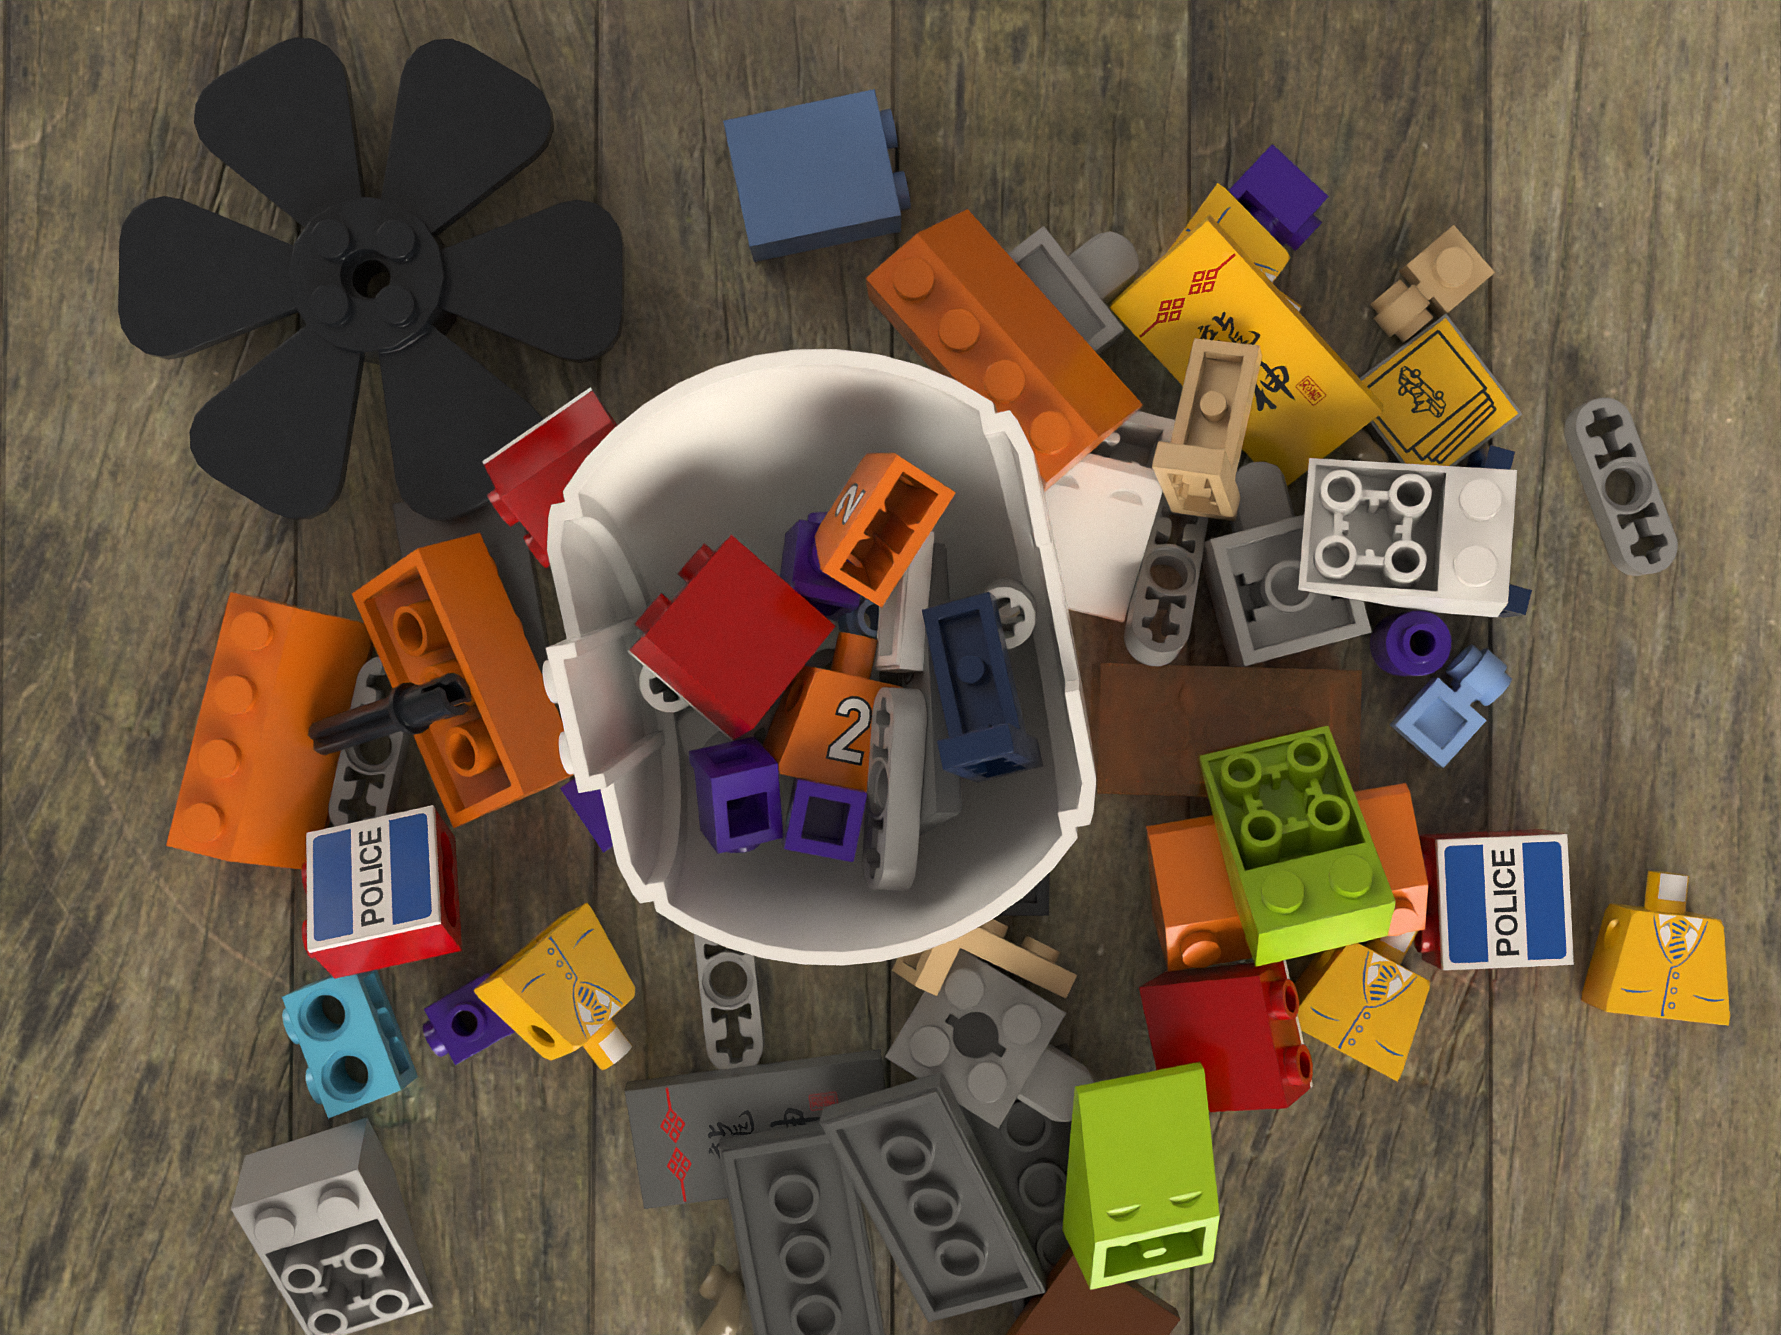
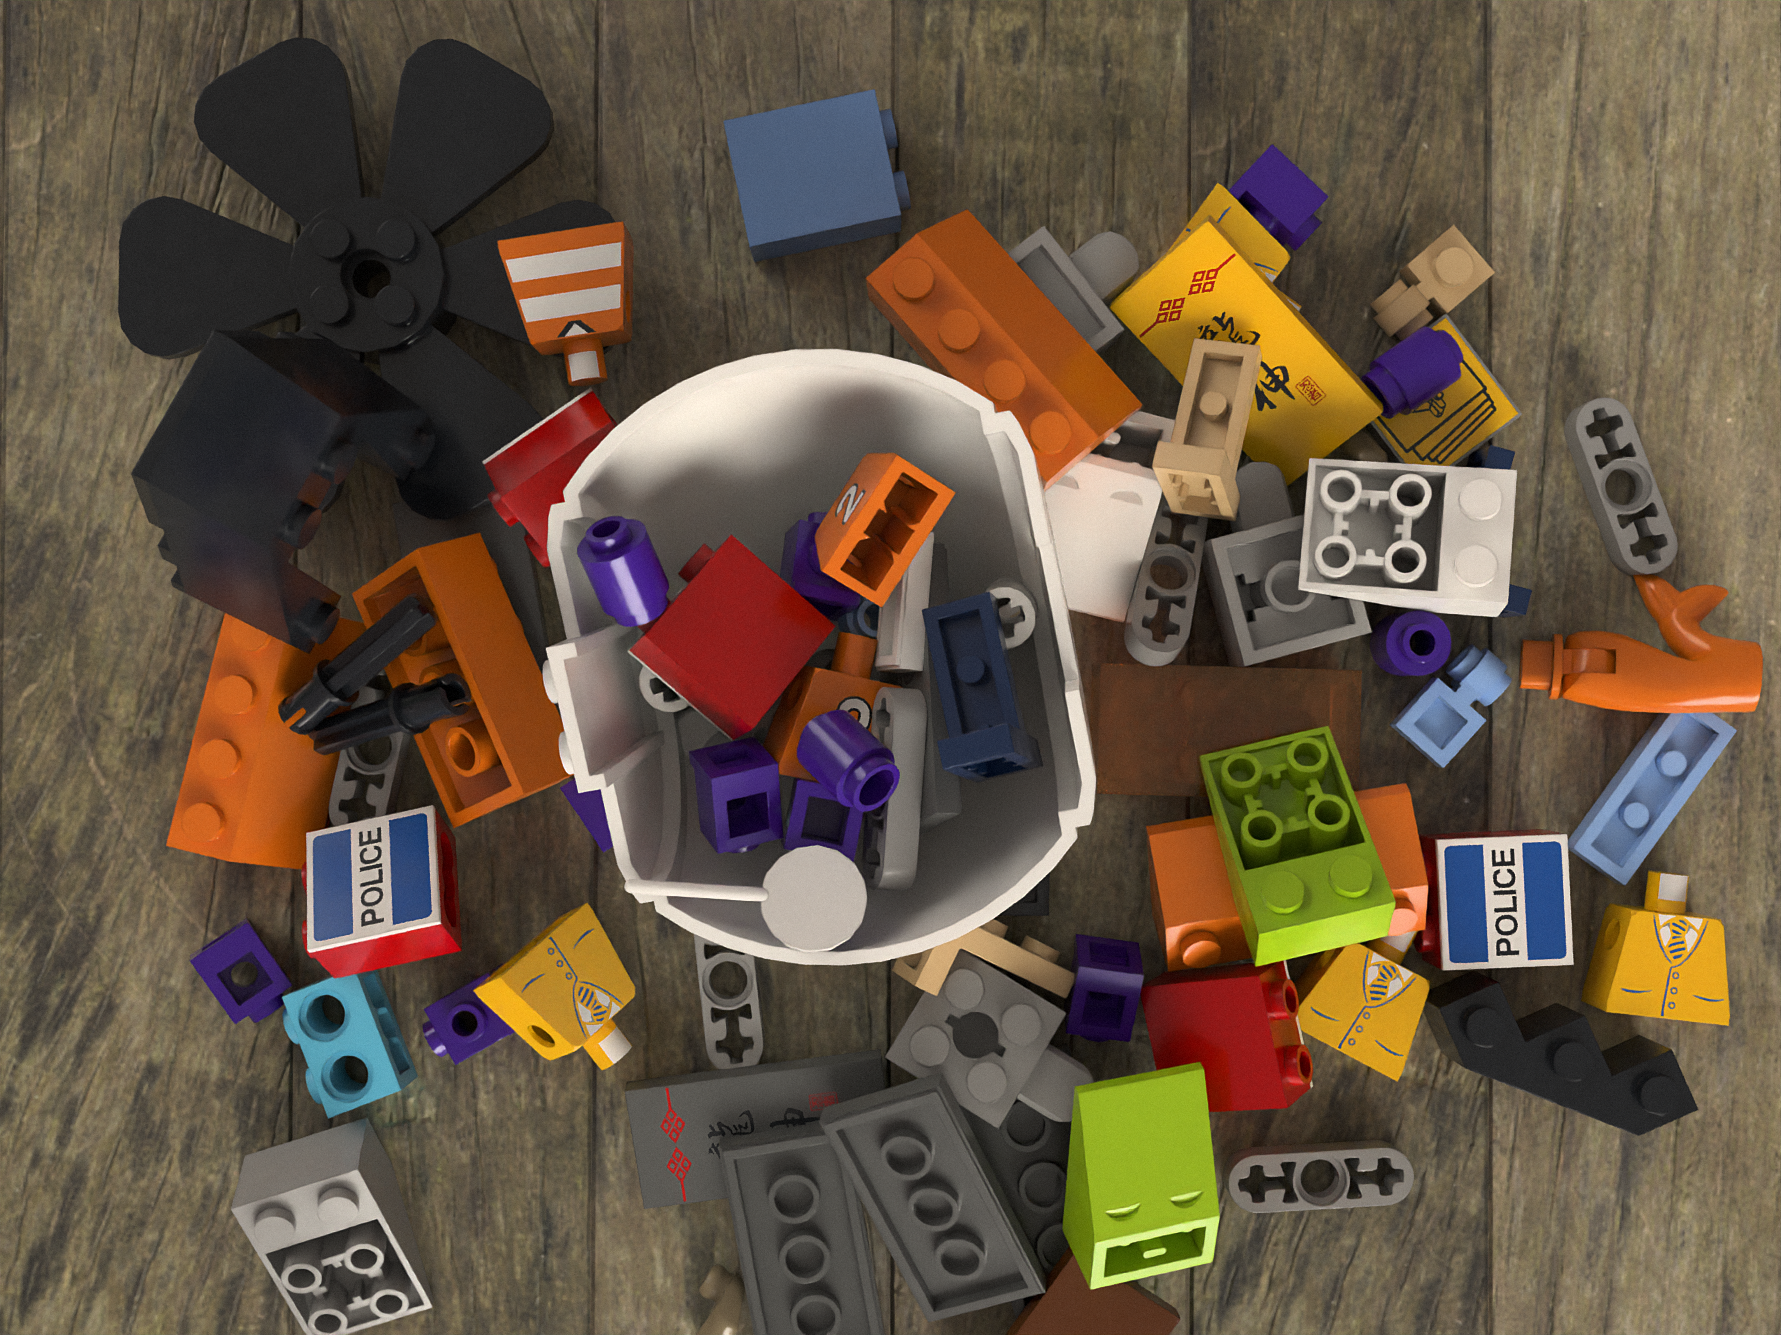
none -> black wedge [131,330,436,654]
none -> dark purple brick [189,918,292,1024]
none -> black axle [278,593,438,735]
none -> orange torso [497,221,634,386]
none -> dark purple brick [577,516,669,627]
none -> white piece [624,845,867,953]
none -> dark purple brick [797,710,900,812]
none -> dark purple brick [1064,934,1144,1042]
none -> light grey beam [1223,1140,1414,1213]
none -> dark purple brick [1360,326,1463,419]
none -> black brick [1423,970,1699,1136]
none -> orange piece [1519,574,1763,713]
none -> light blue plate [1568,713,1737,886]

